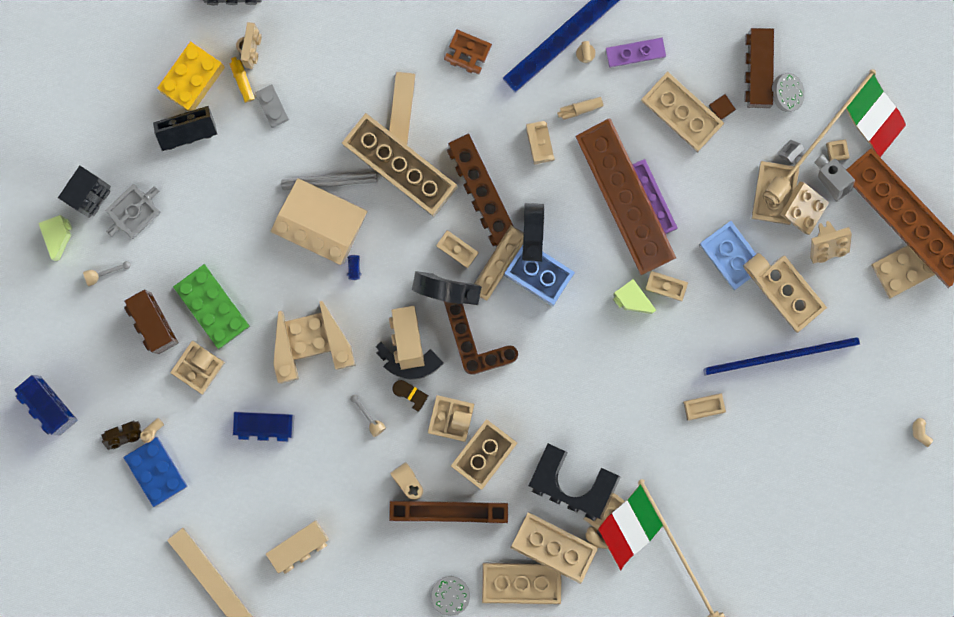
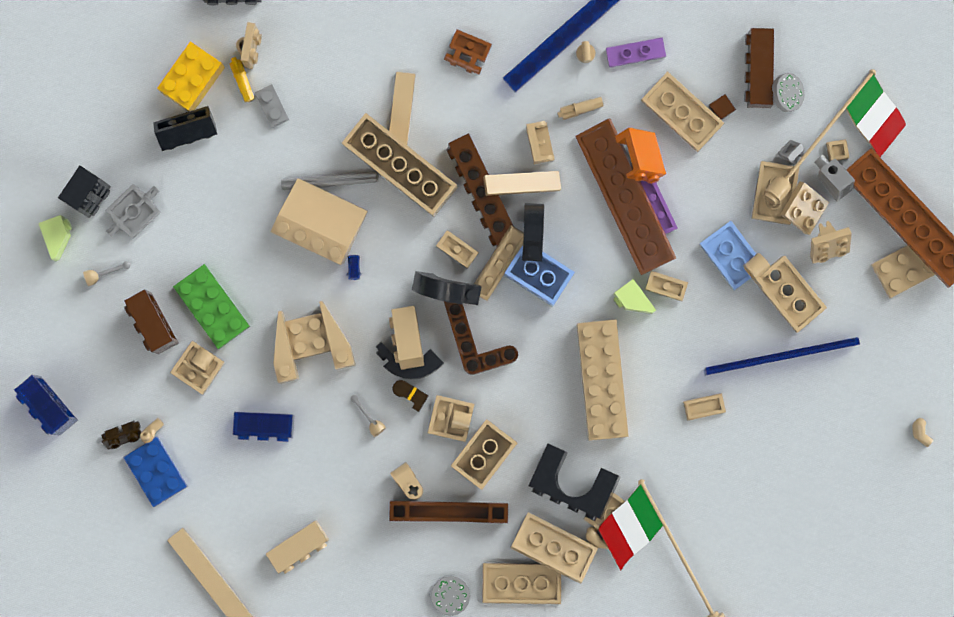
none -> tile [483,171,561,196]
none -> tan brick [576,320,629,441]
none -> orange panel [615,128,666,183]

